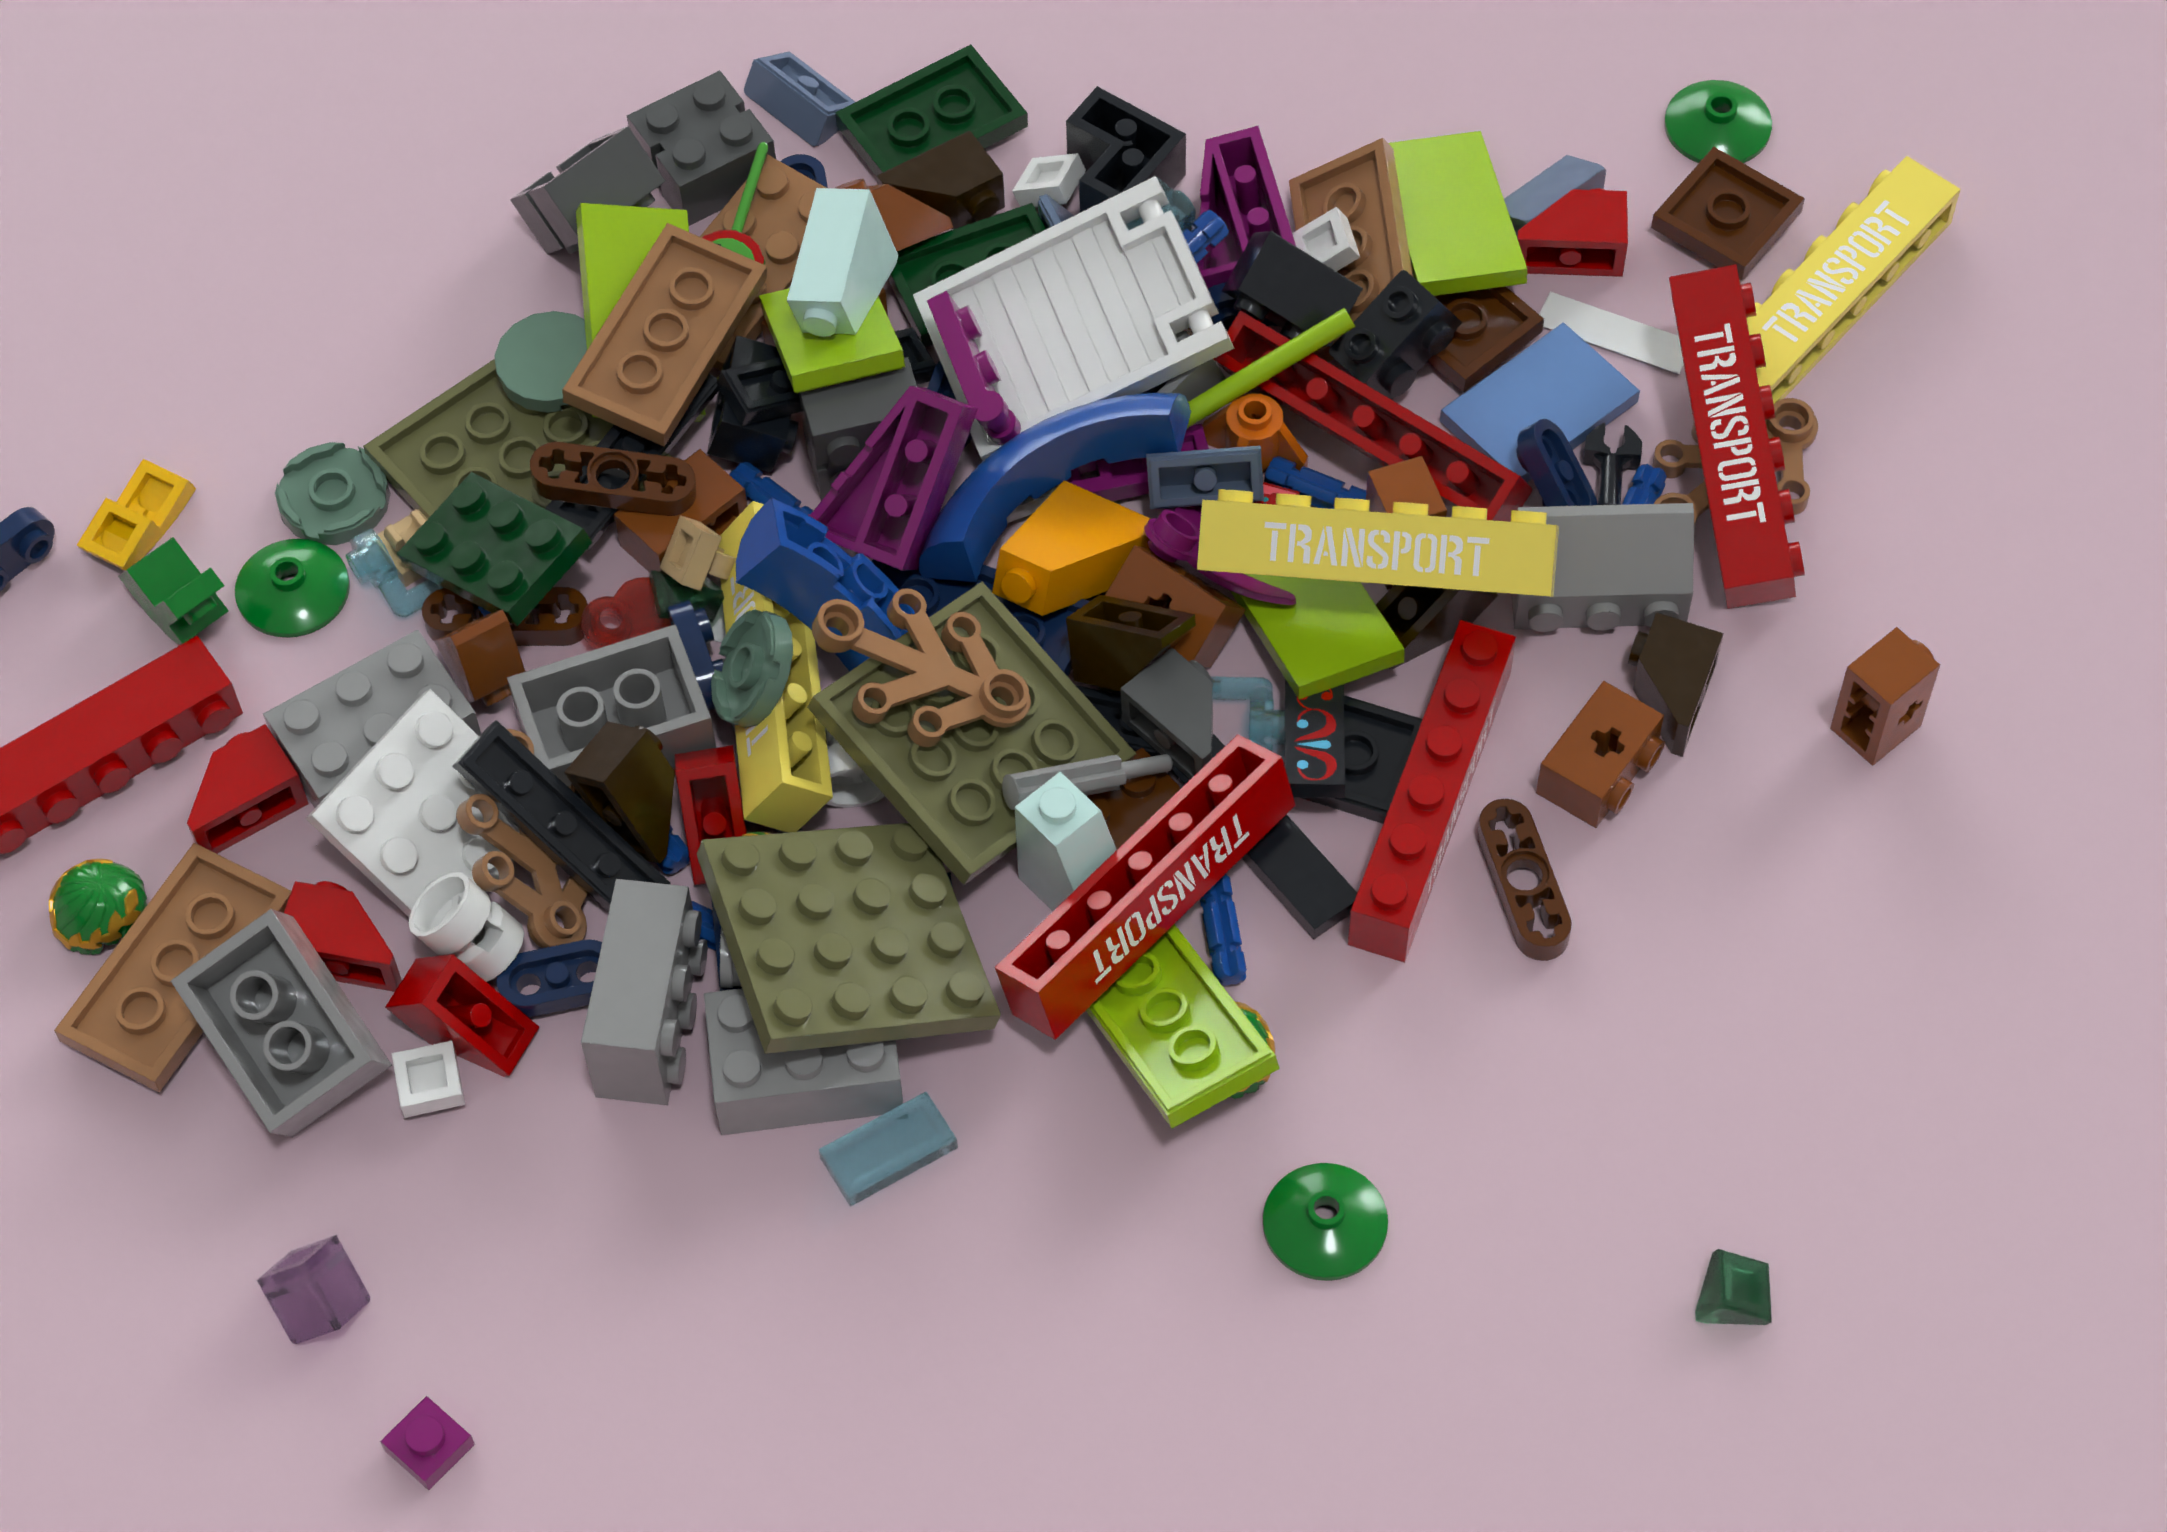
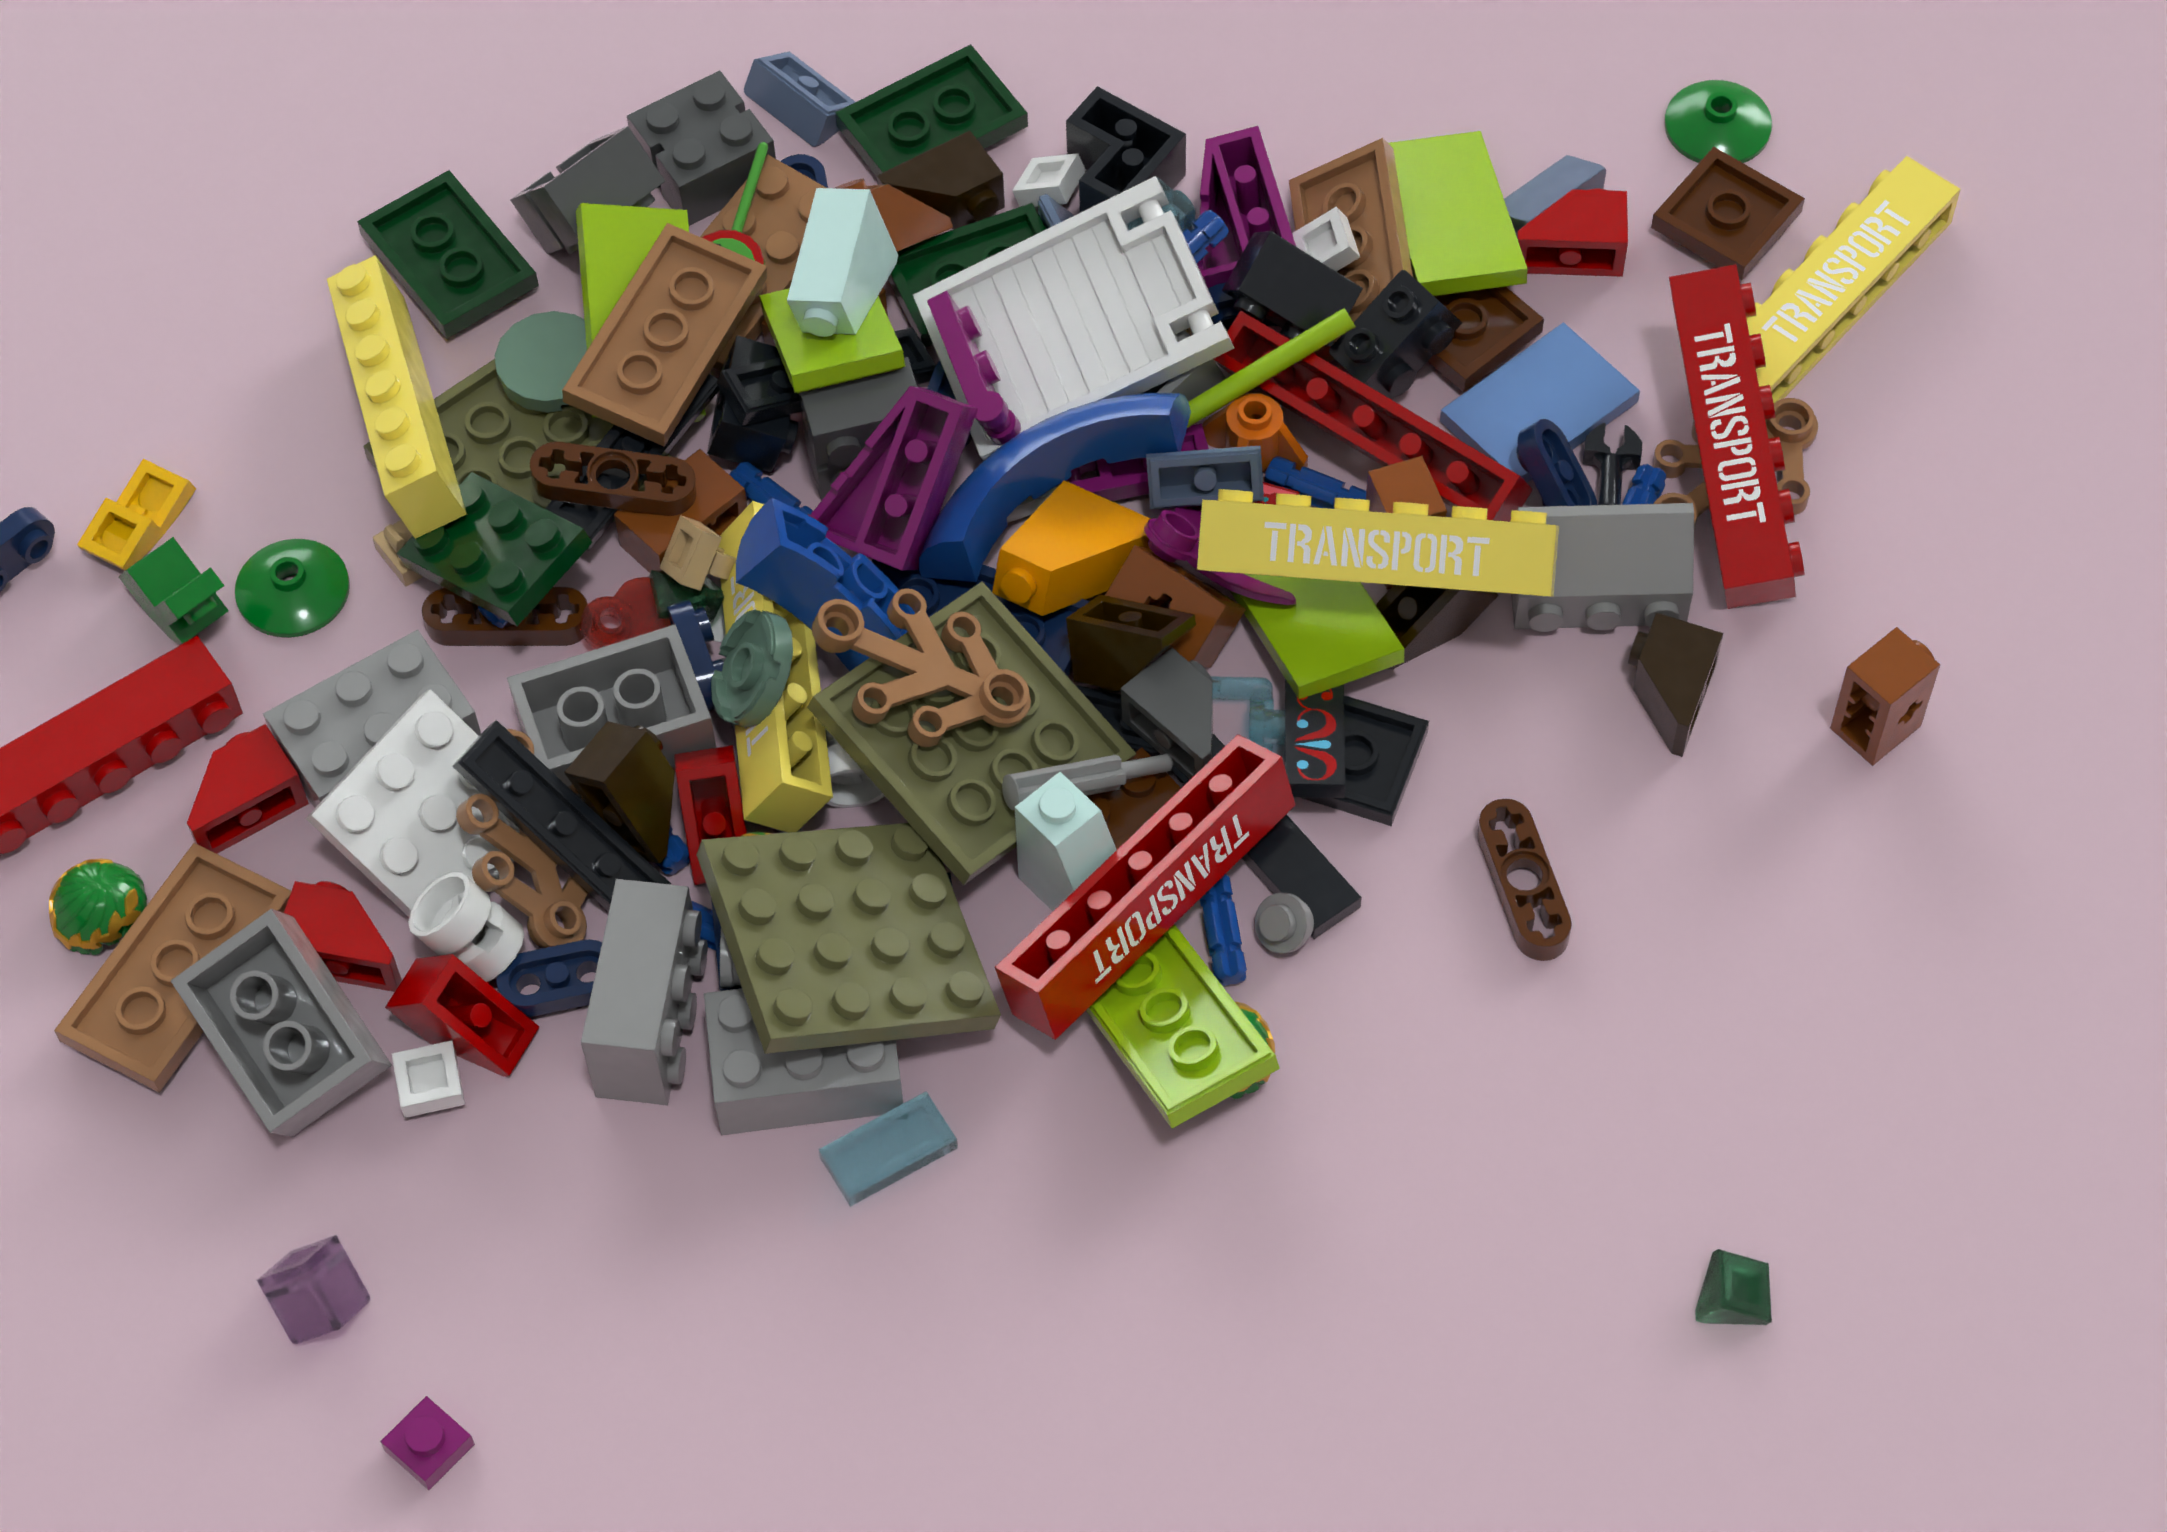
sand green tile [275,442,391,545] -> none
clear light blue plate [346,528,444,617] -> none
dark orange slope [434,609,526,707] -> none
green dish [1263,1163,1388,1281] -> none
red brick [1348,620,1516,963] -> none
dark orange brick [1536,681,1665,828] -> none
white sticker [1539,291,1684,374] -> none
none -> light yellow brick [327,255,467,539]
none -> dark green plate [357,170,539,339]
none -> light grey plate [1255,893,1314,953]

